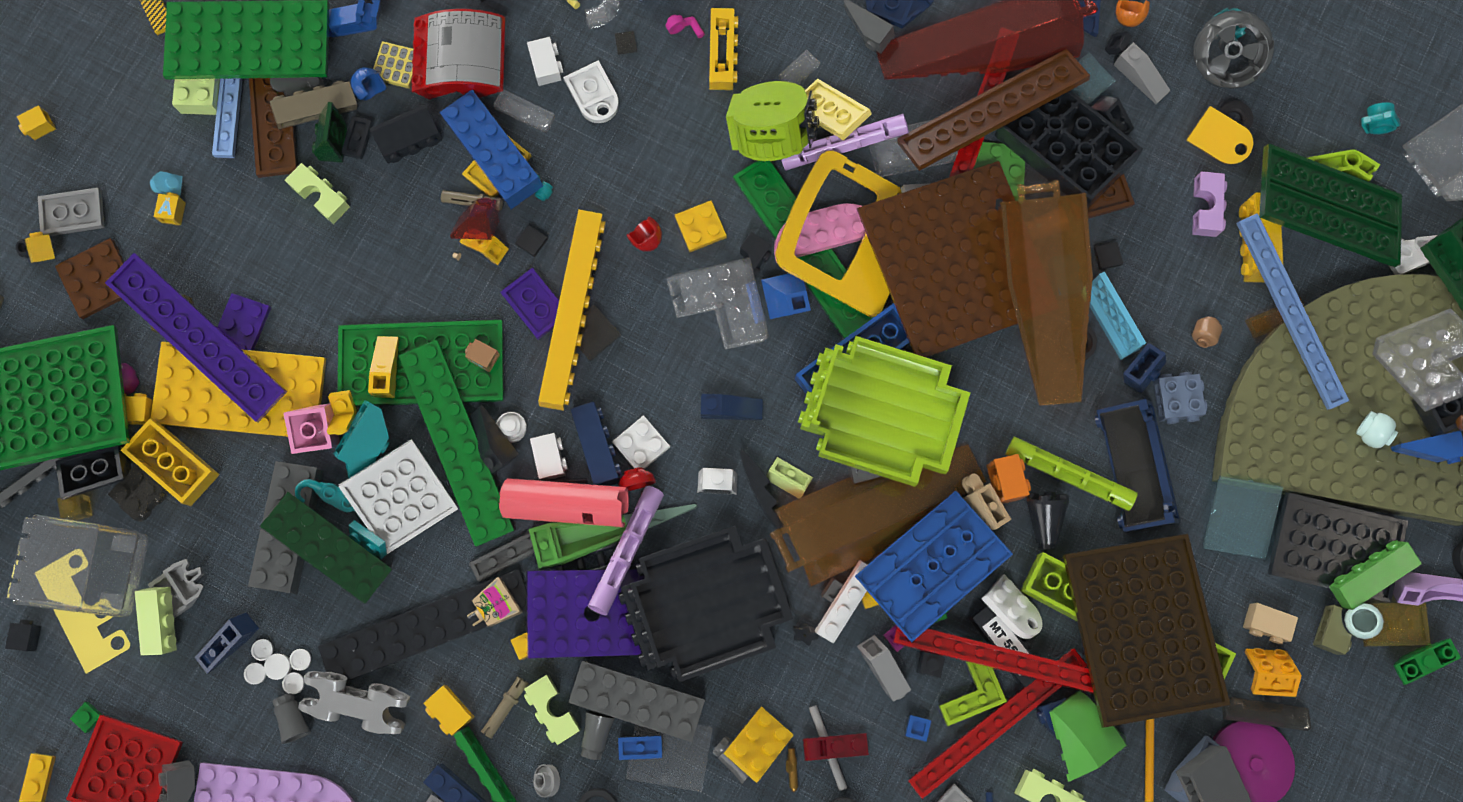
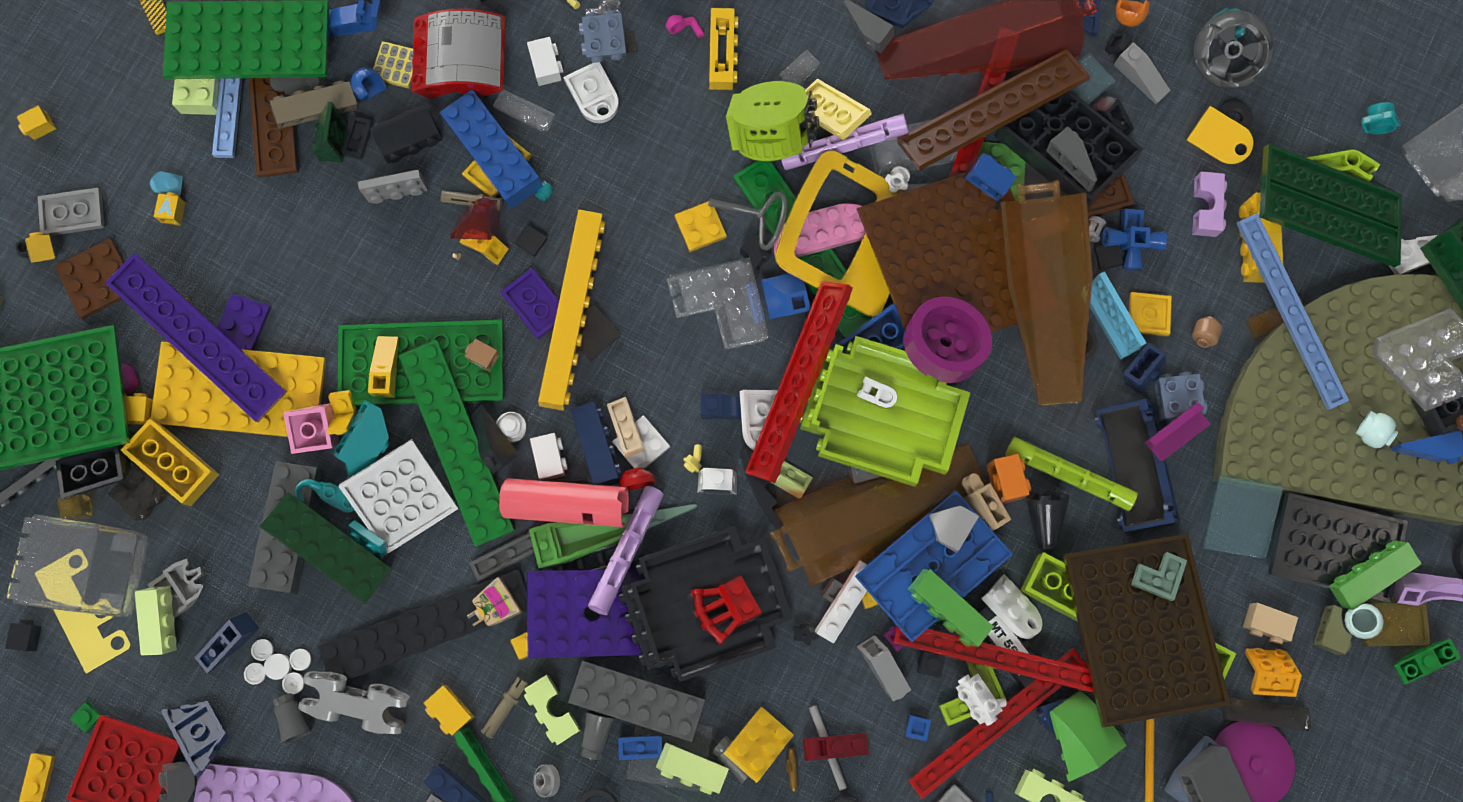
yellowish green arch [285,163,350,224] -> none
red hair [627,216,662,251] -> none
none -> wing [161,701,229,778]
none -> light grey plate [358,170,428,204]
none -> sand blue brick [579,10,627,63]
none -> tan tile [607,397,645,458]
none -> yellowish green brick [656,743,729,795]
none -> light yellow plate [683,444,702,473]
none -> red plate [691,576,762,645]
none -> dark grey piece [708,191,787,251]
none -> white plate [740,390,778,450]
none -> red plate [745,281,853,483]
none -> white plate [857,377,897,408]
none -> white brick [885,166,910,193]
none -> magenta brick [904,297,992,383]
none -> bright green brick [908,569,994,647]
none -> light grey slope [929,506,979,553]
none -> white brick [956,674,1006,726]
none -> blue brick [965,153,1017,201]
none -> dark grey slope [1046,127,1097,192]
none -> light grey bush [1082,216,1107,242]
none -> blue brick [1102,209,1167,270]
none -> yellow tile [1129,292,1172,336]
none -> sand green plate [1131,552,1187,601]
none -> magenta panel [1145,402,1210,461]

